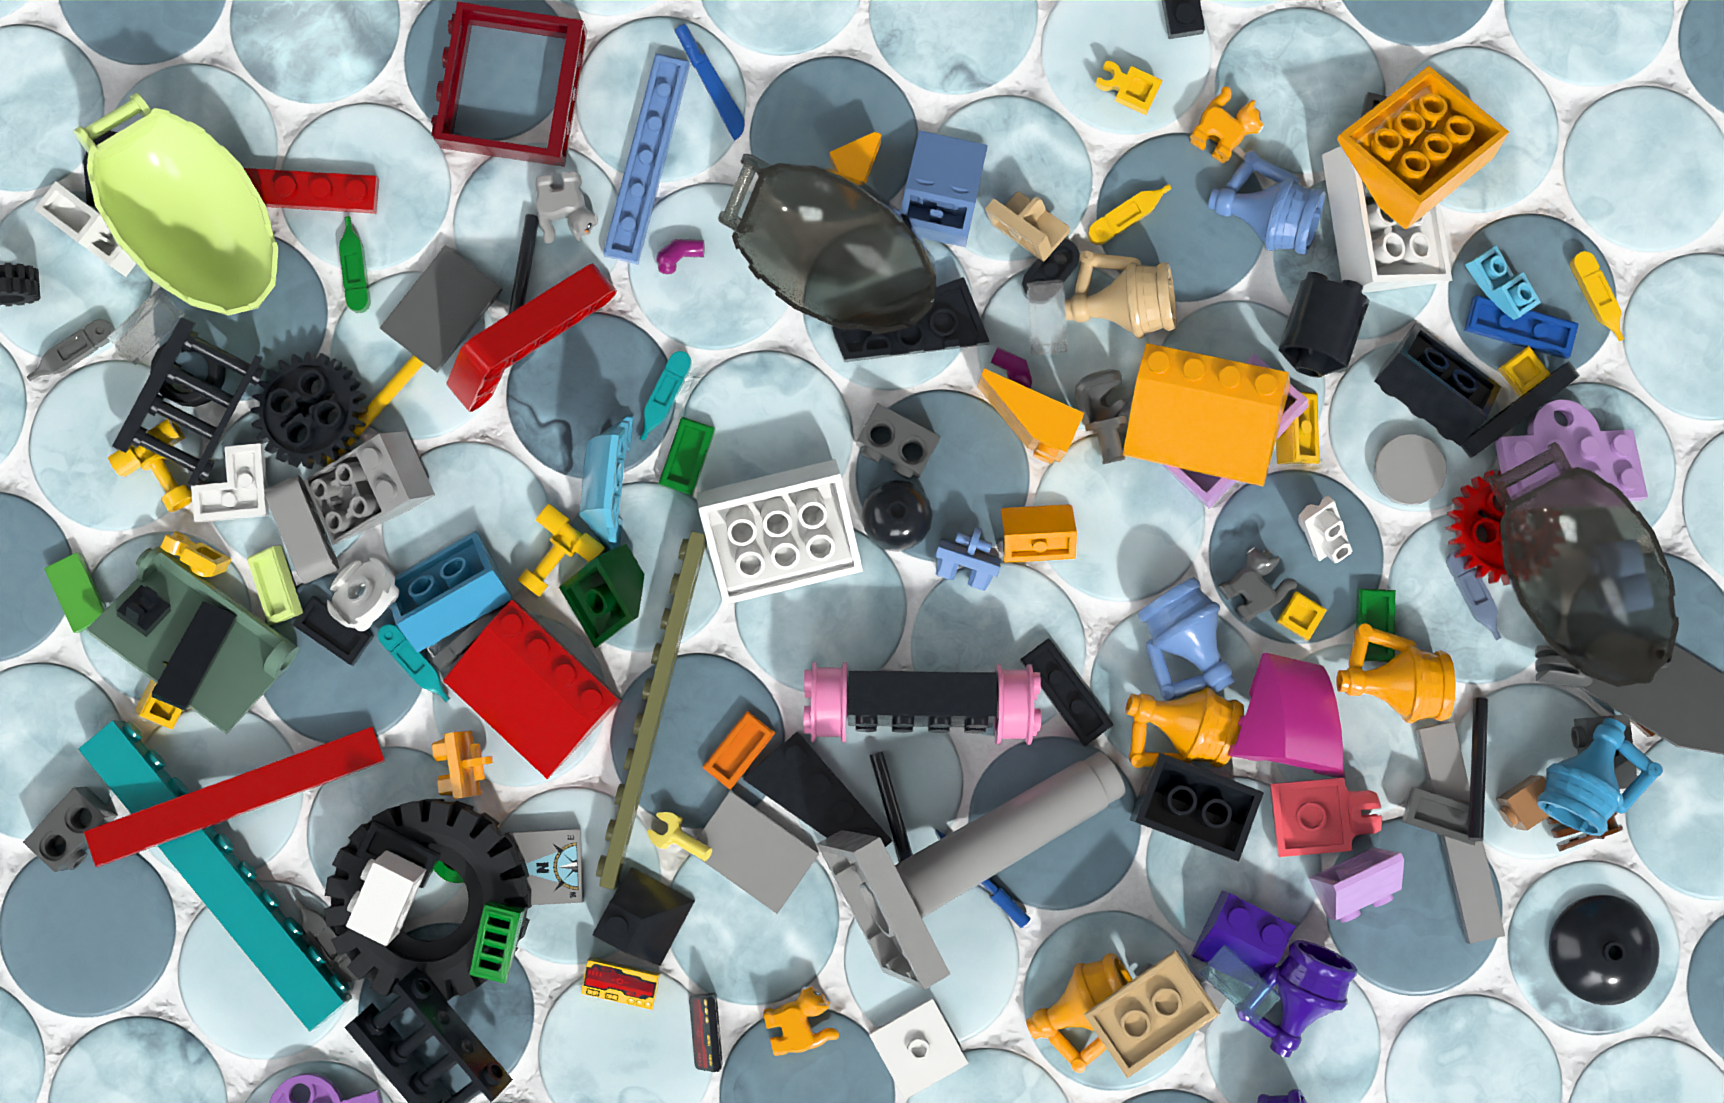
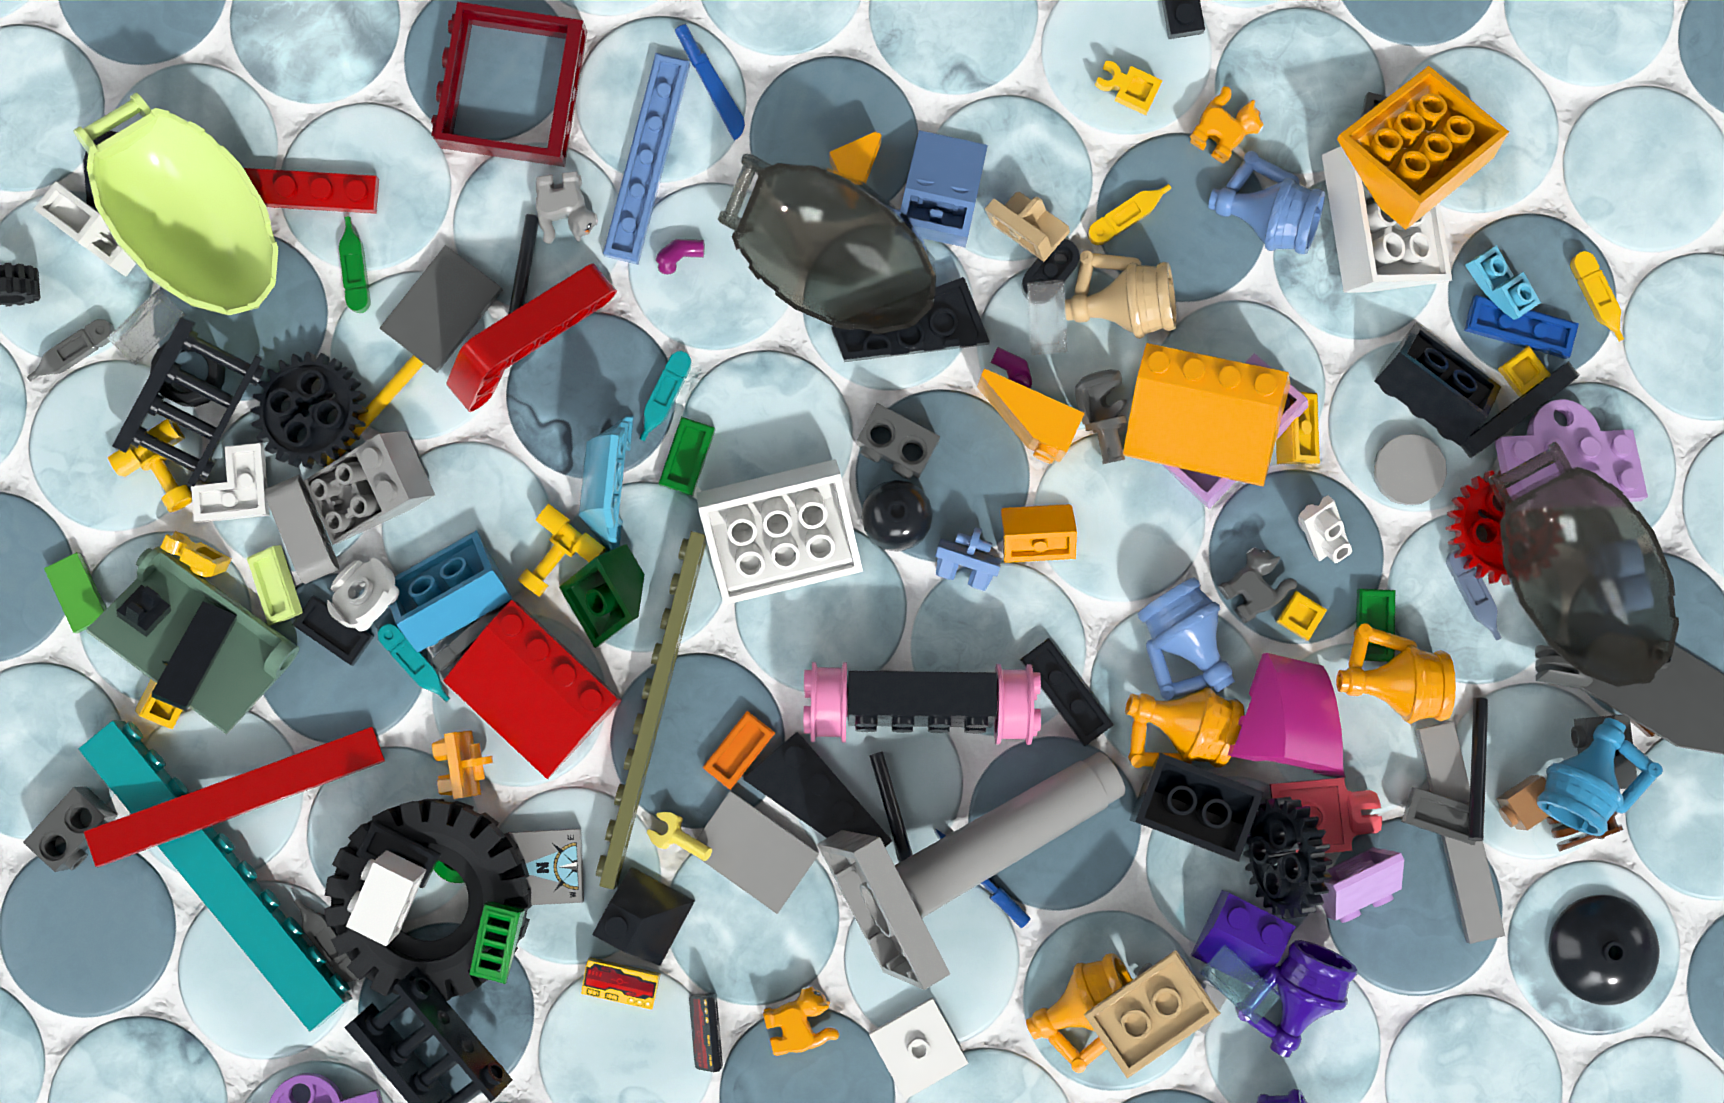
black cylinder [1278,272,1370,378] -> none
none -> black gear [1243,797,1332,919]

